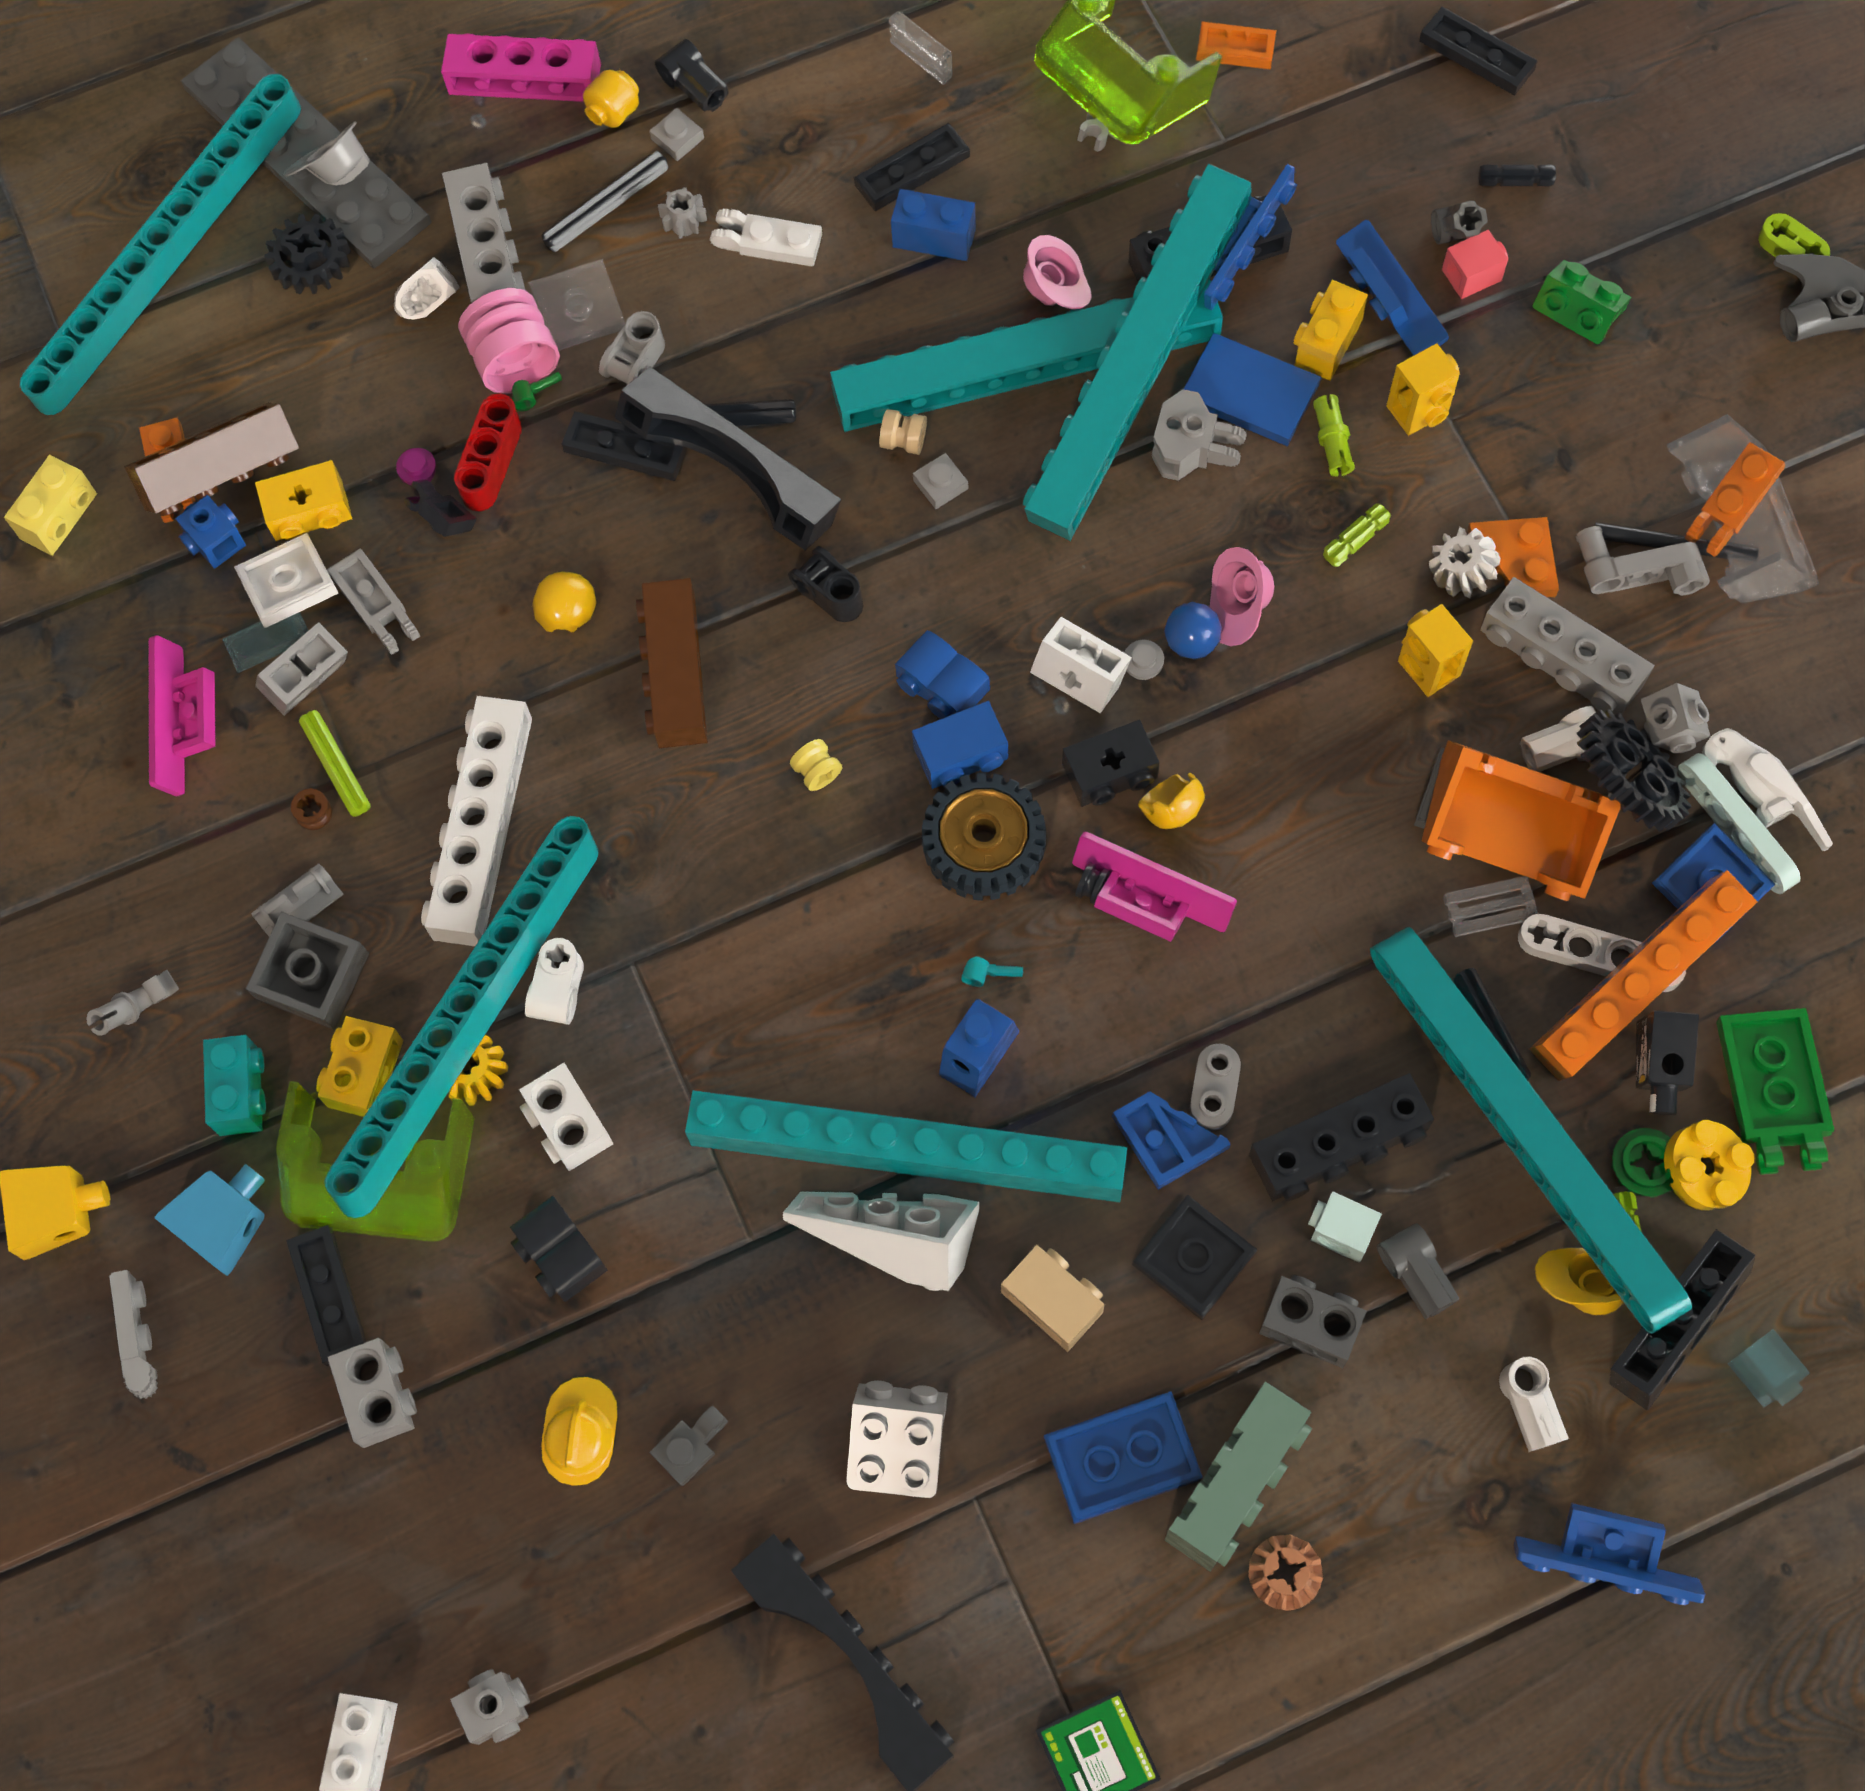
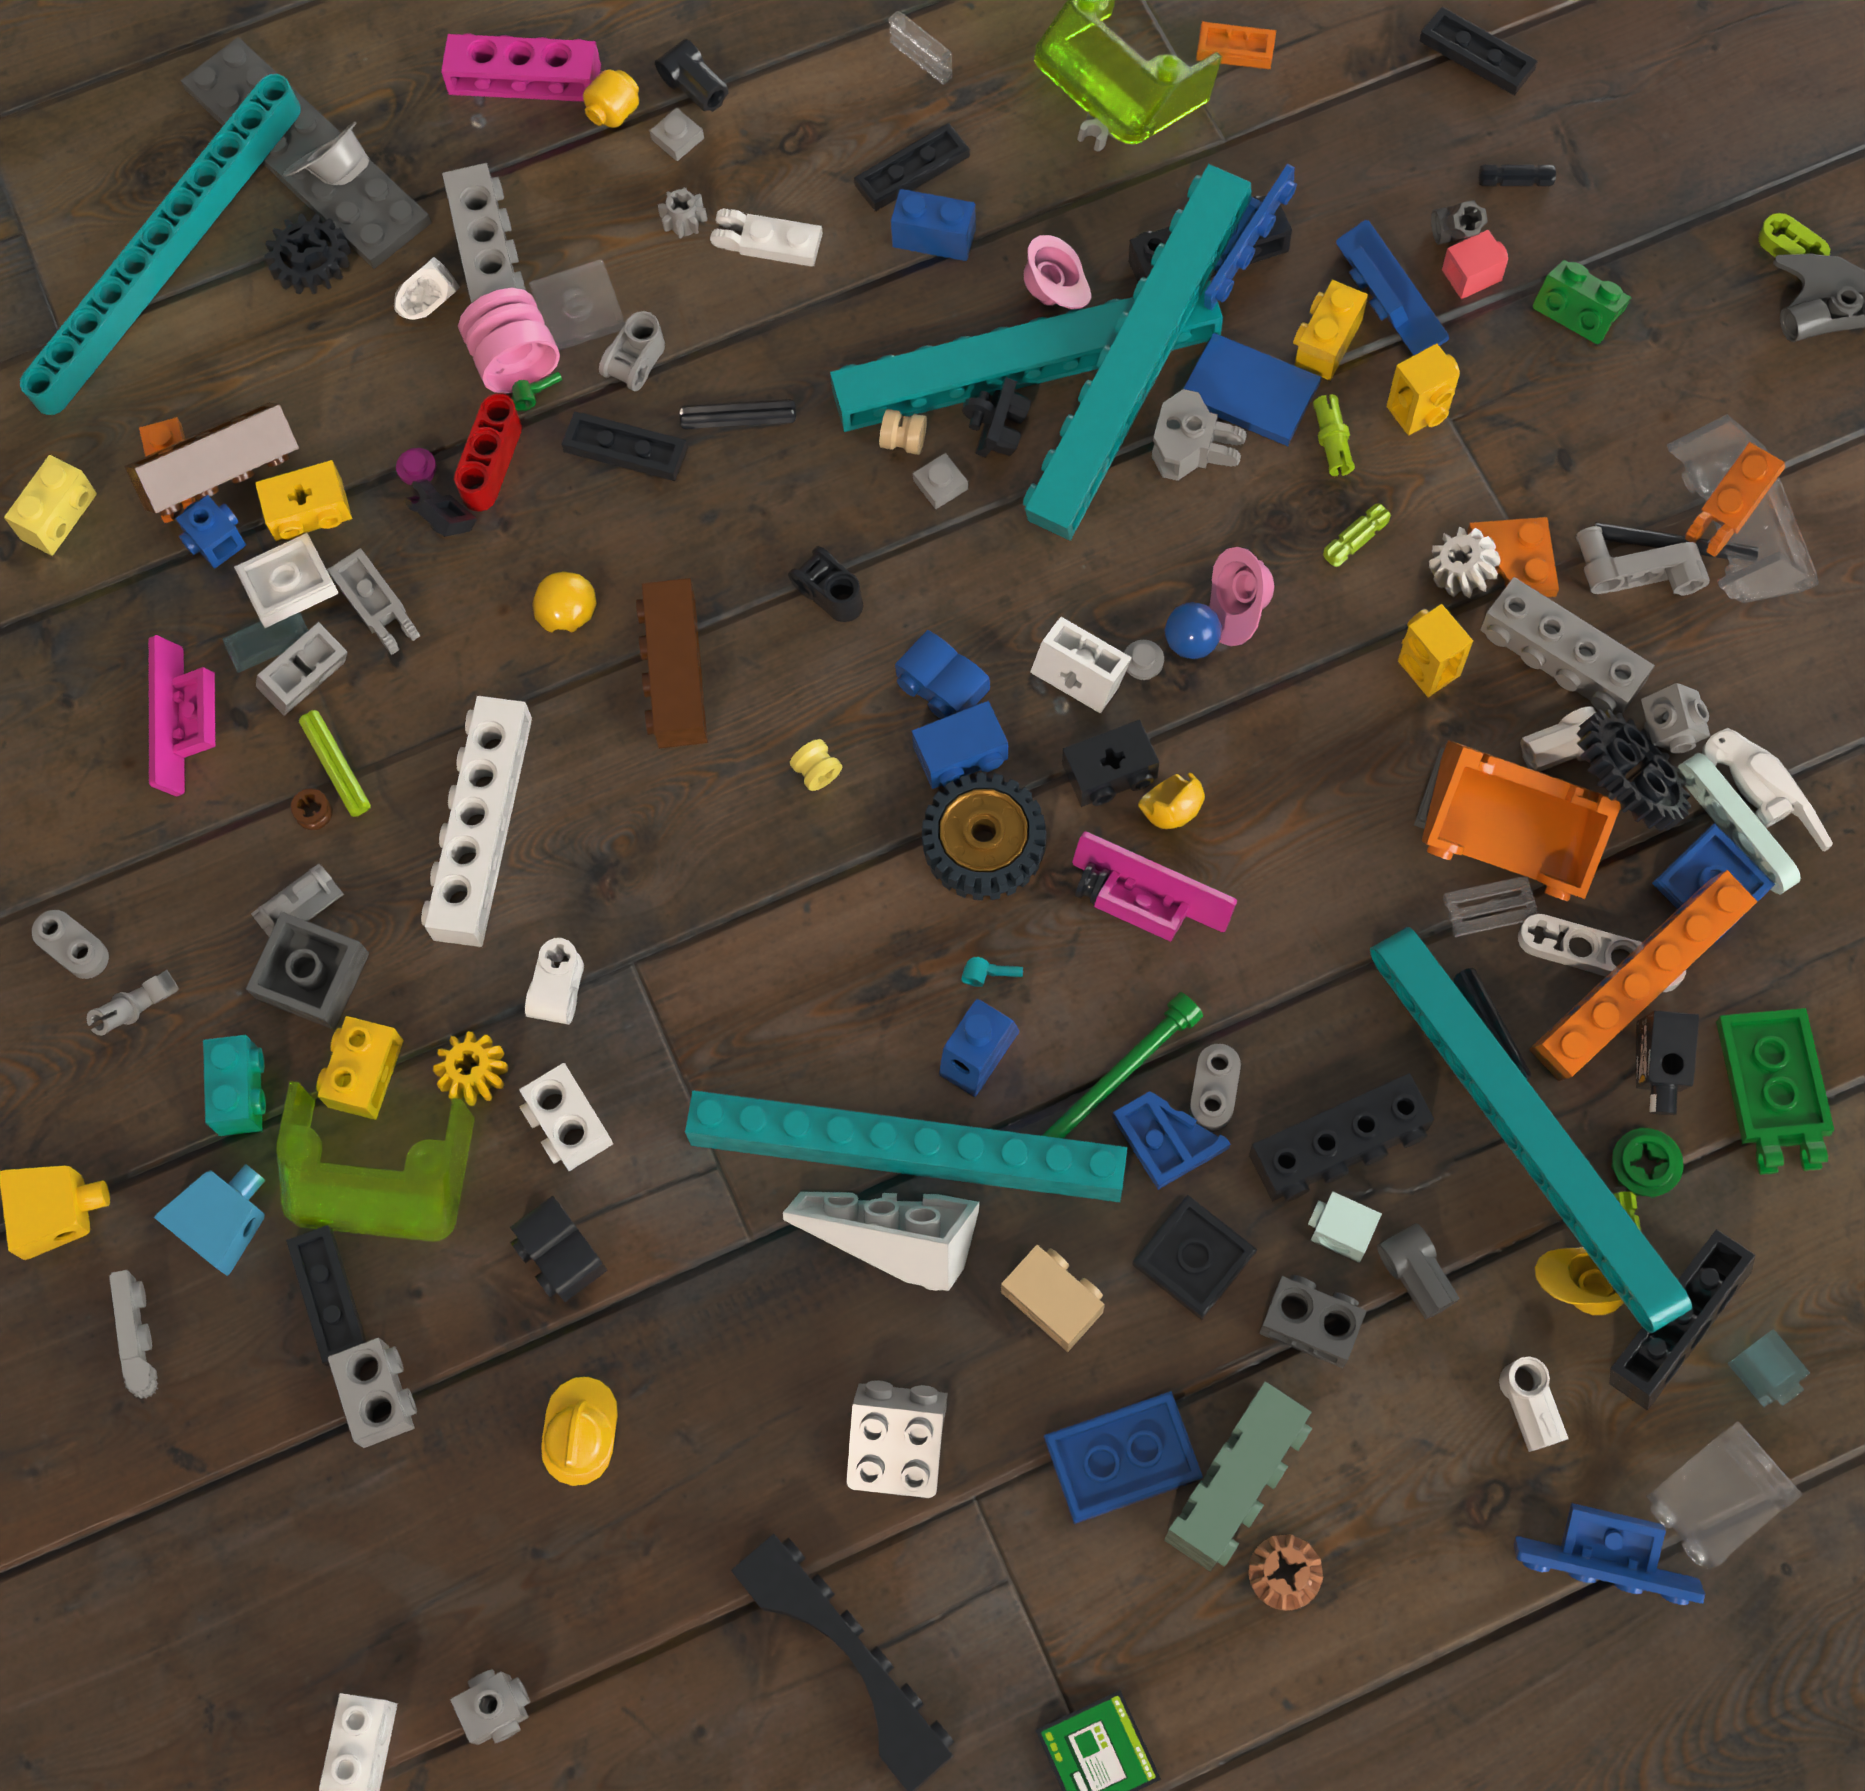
teal beam [325,816,599,1218] -> none
axle [541,151,669,252] -> none
black arch [614,367,841,551] -> none
dark grey plate [649,1405,729,1486] -> none
yellow plate [1664,1120,1755,1211] -> none
none -> light grey plate [32,910,109,979]
none -> black hips [962,377,1032,458]
none -> green piece [1042,992,1204,1139]
none -> clear panel [1646,1421,1803,1570]

